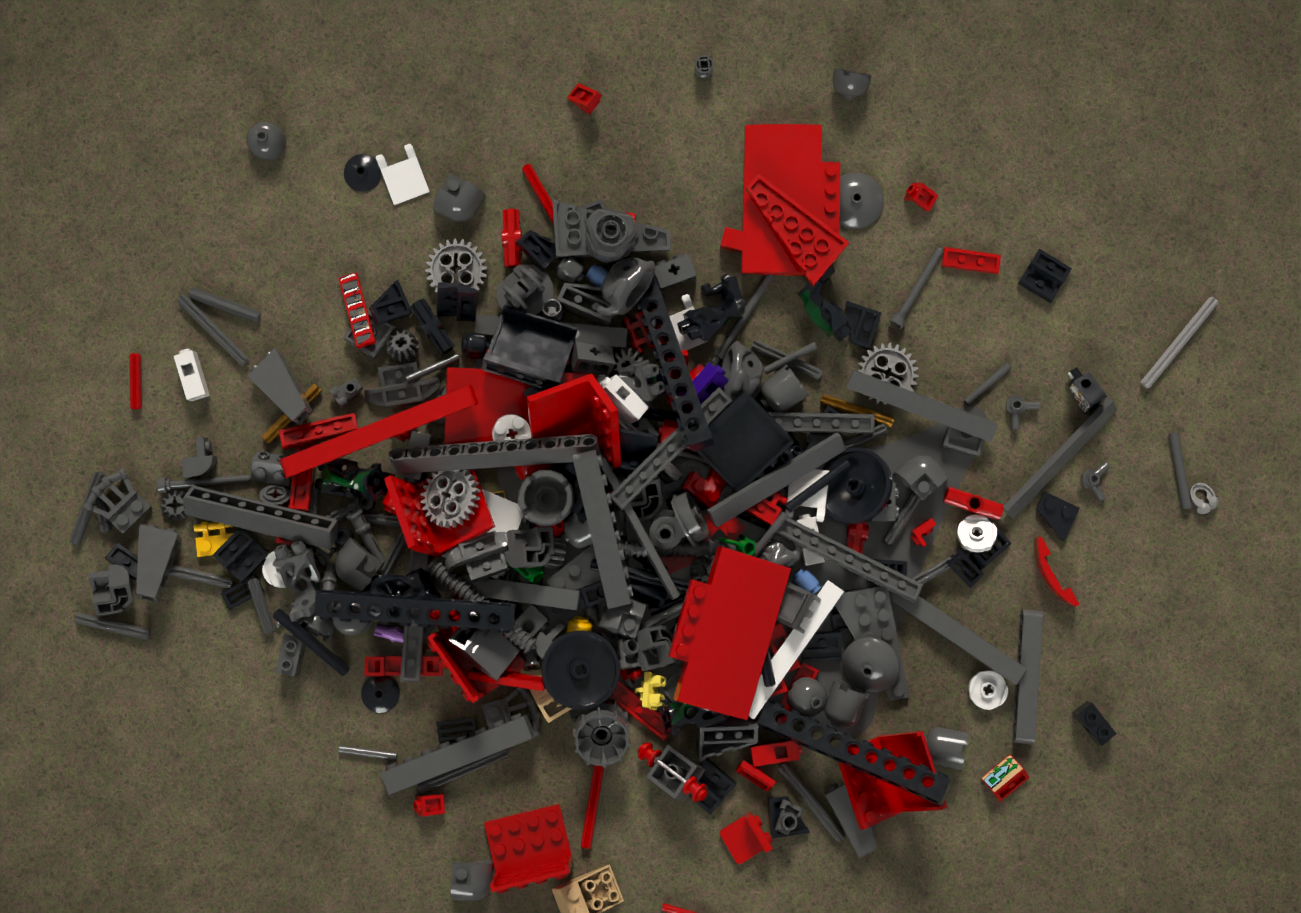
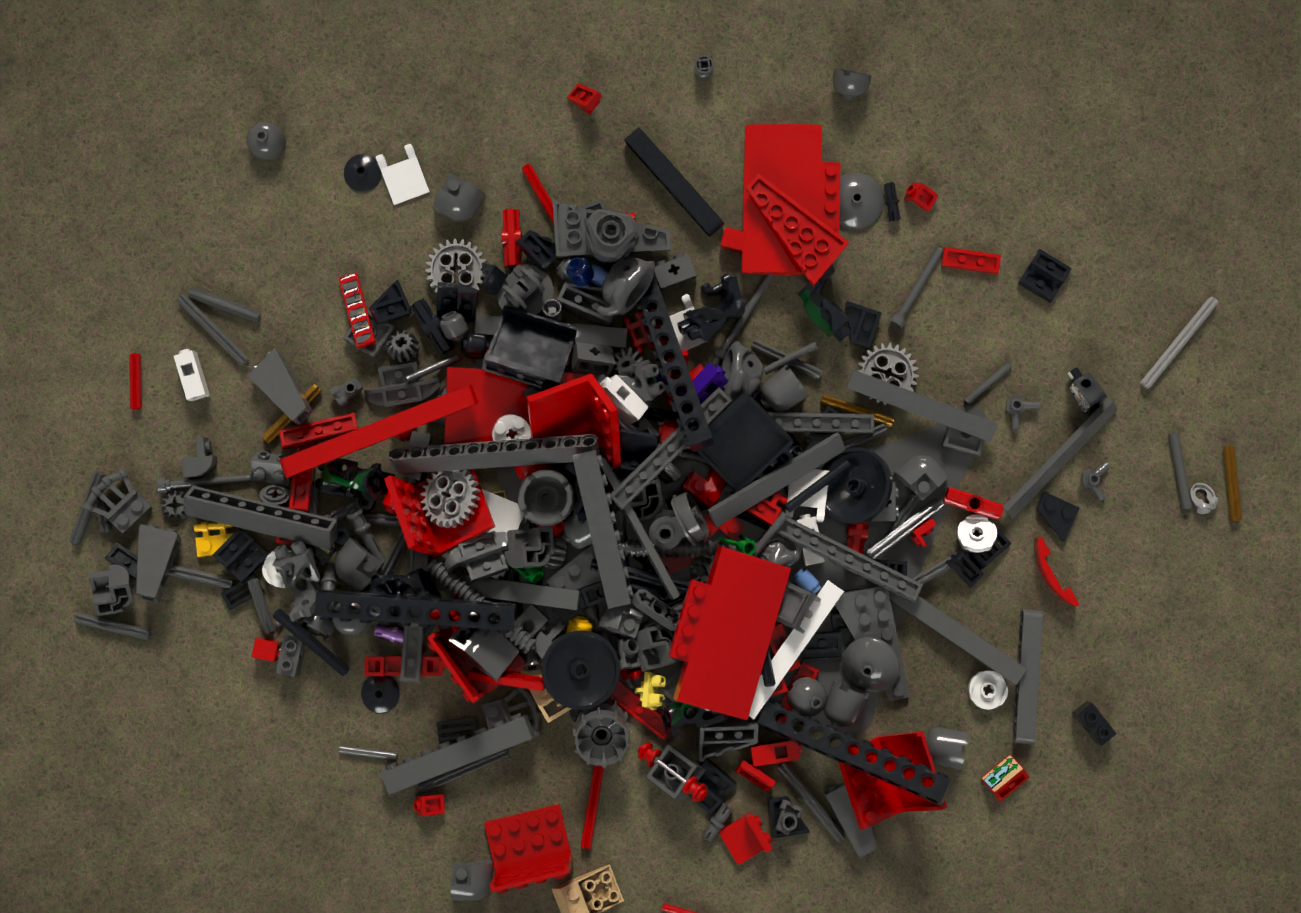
none -> red brick [251,637,282,662]
none -> dark grey head [440,311,468,341]
none -> black panel [481,264,507,295]
none -> clear blue head [566,258,594,287]
none -> black beam [624,127,724,237]
none -> dark grey beam [631,589,680,630]
none -> dark grey pin [702,803,733,842]
none -> axle [866,498,945,560]
none -> black axle [884,182,901,221]
none -> pearl gold axle [1223,446,1242,522]

